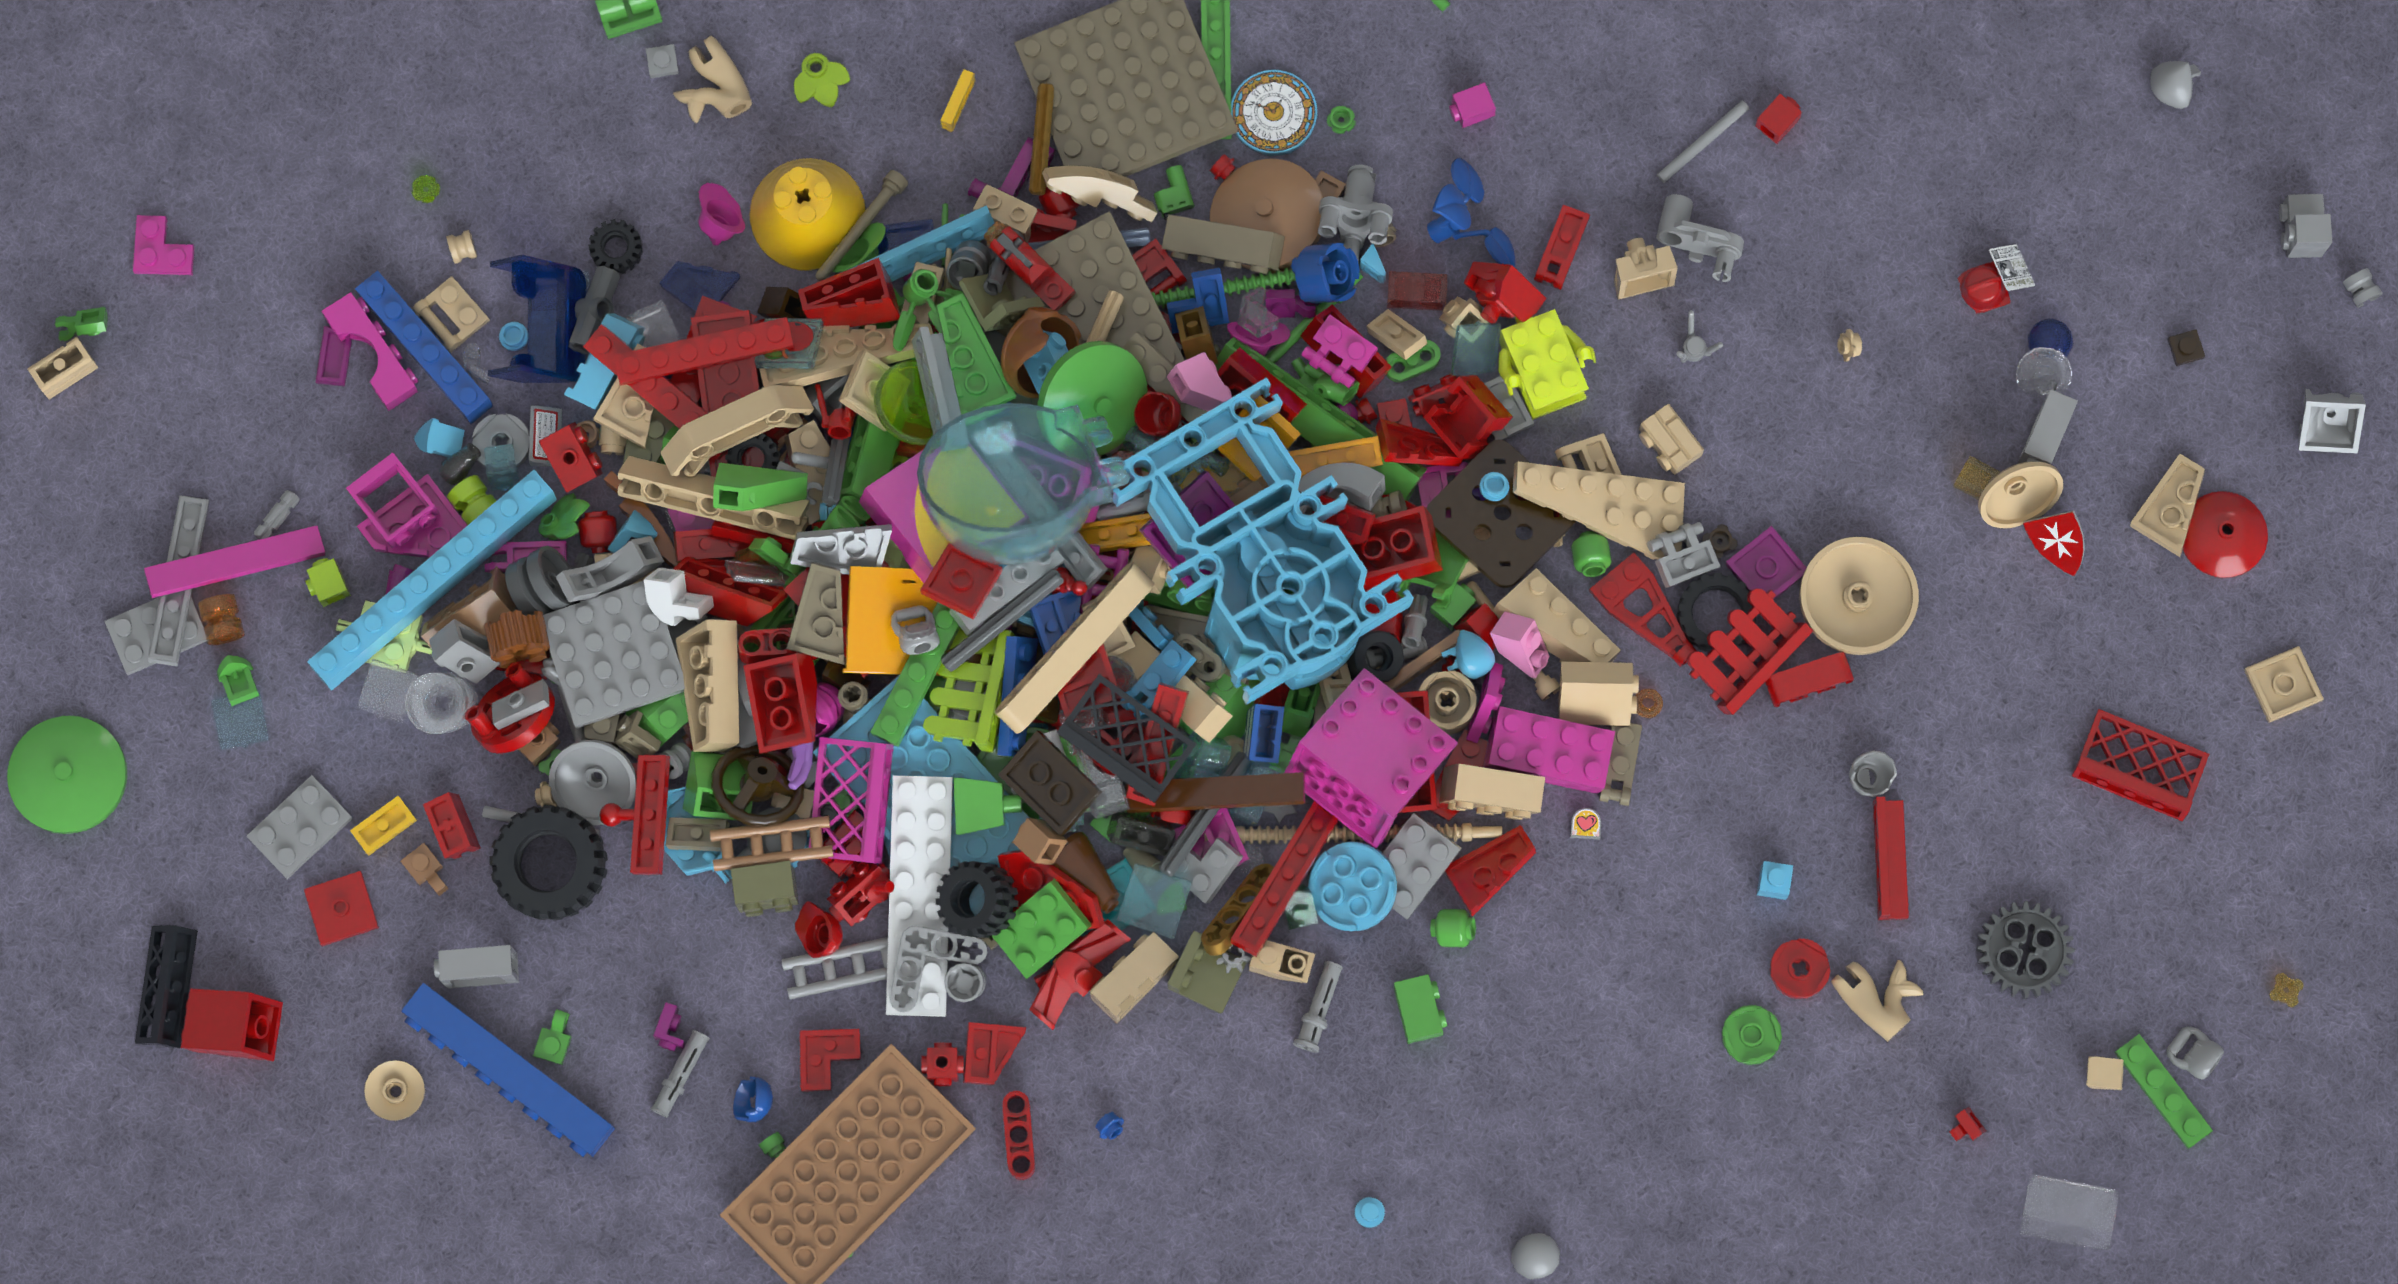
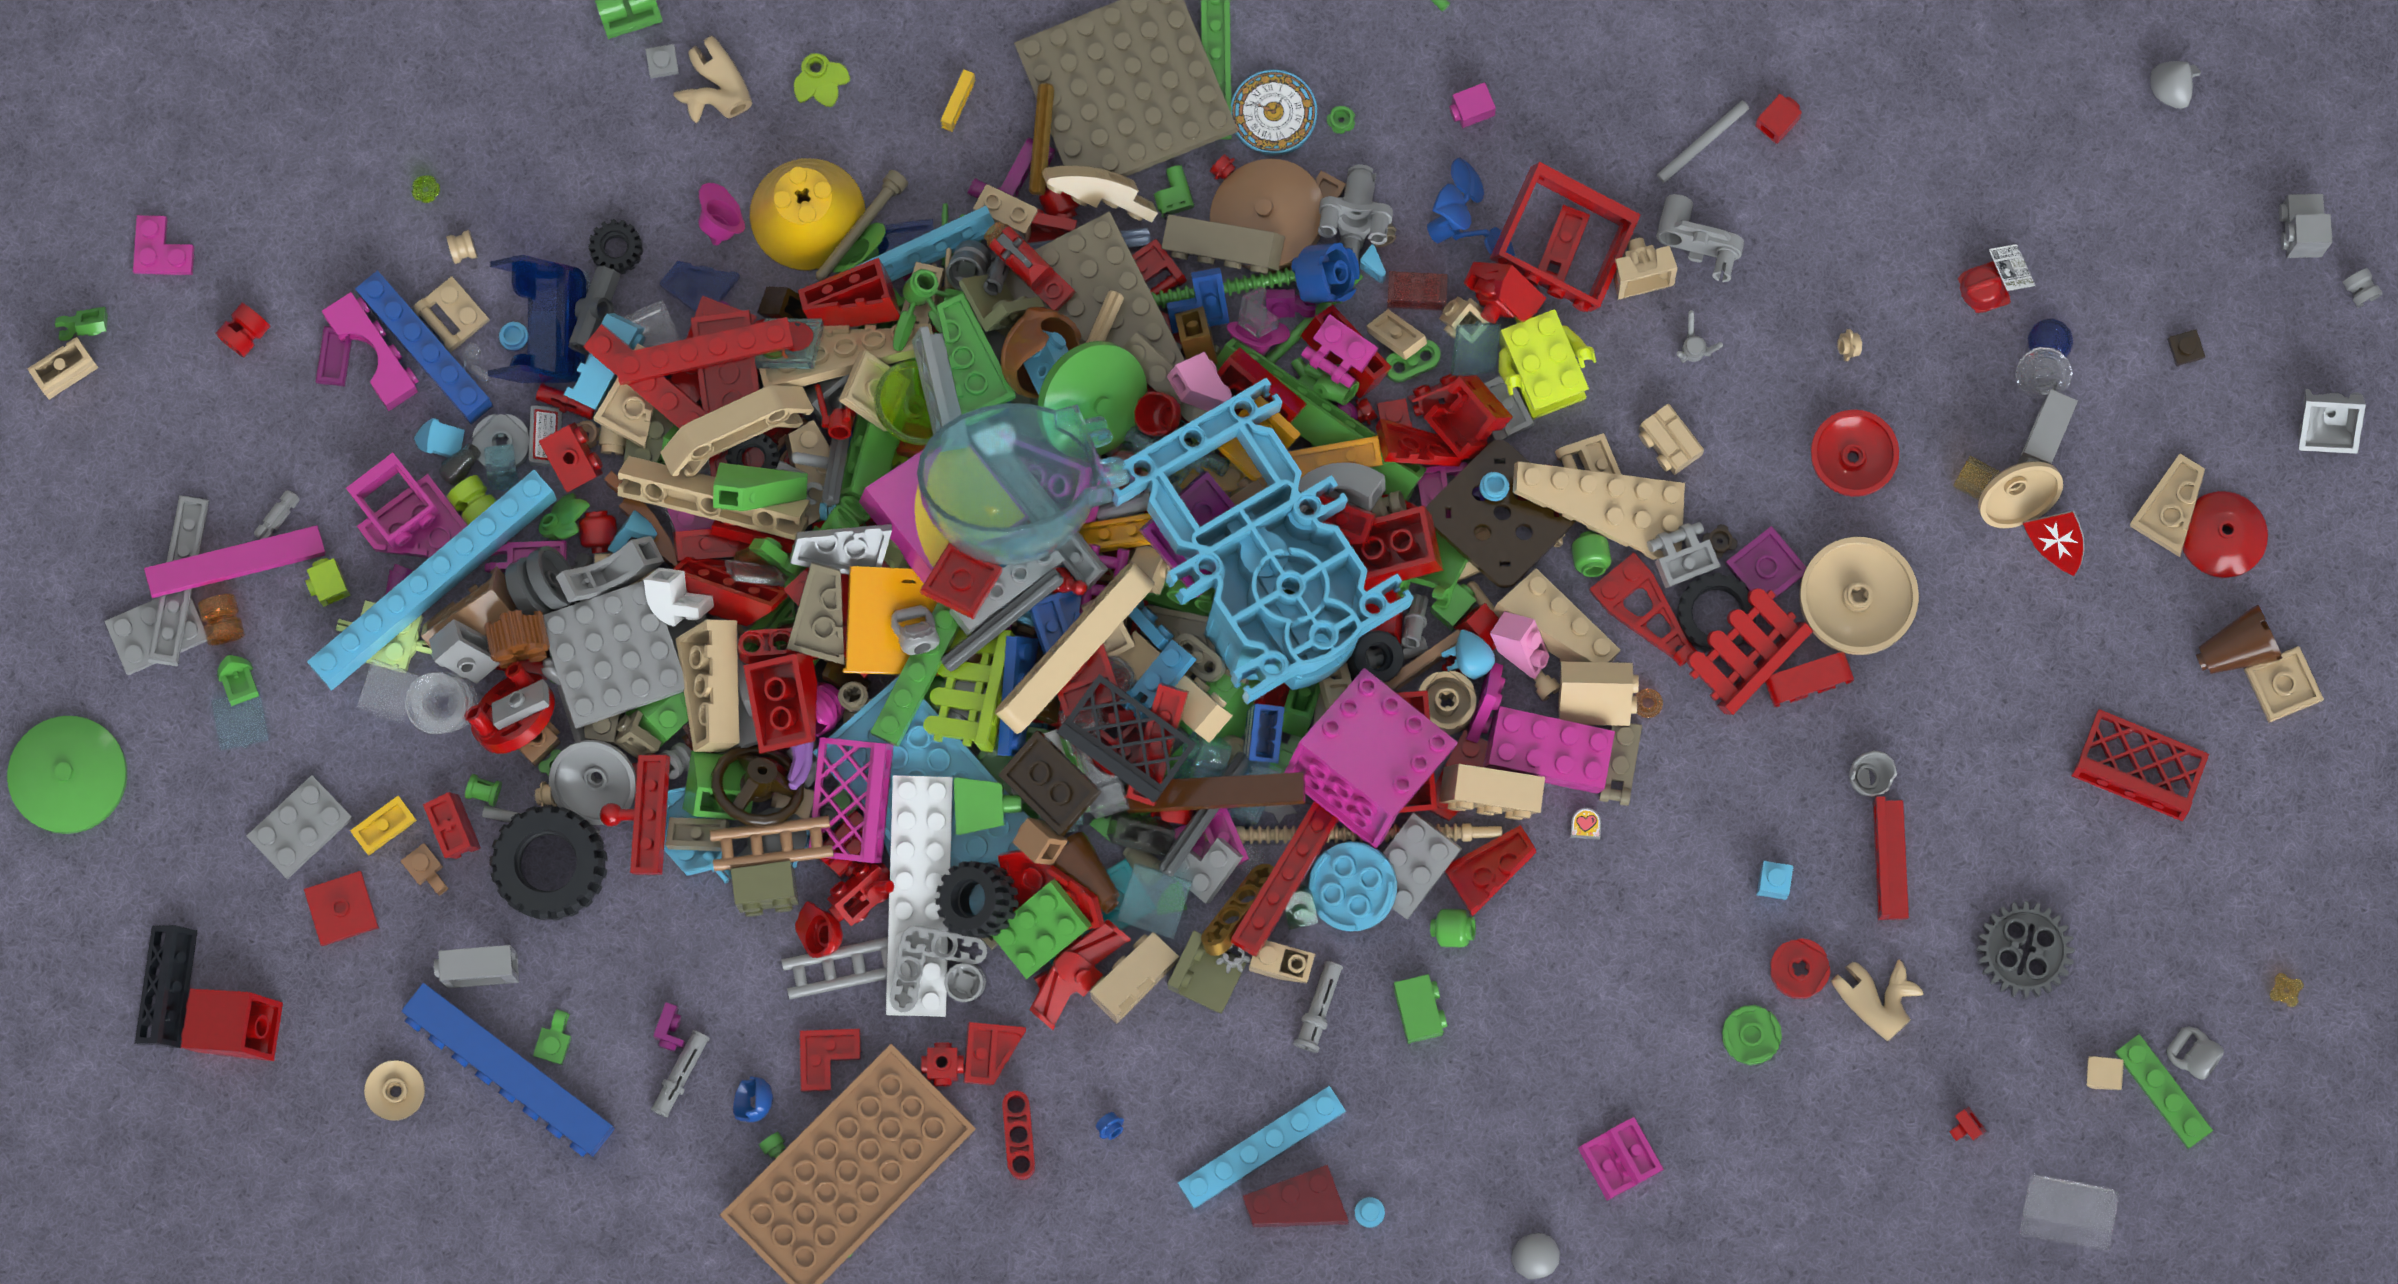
none -> red wheel [215,302,271,358]
none -> bright green bush [465,774,502,807]
none -> red pin [535,383,596,420]
none -> medium azure plate [1178,1086,1346,1209]
none -> dark red wedge [1242,1164,1349,1228]
none -> red window [1490,162,1641,312]
none -> dark pink slope [1578,1117,1664,1201]
none -> red dish [1811,409,1899,497]
none -> reddish brown cone [2196,605,2283,674]

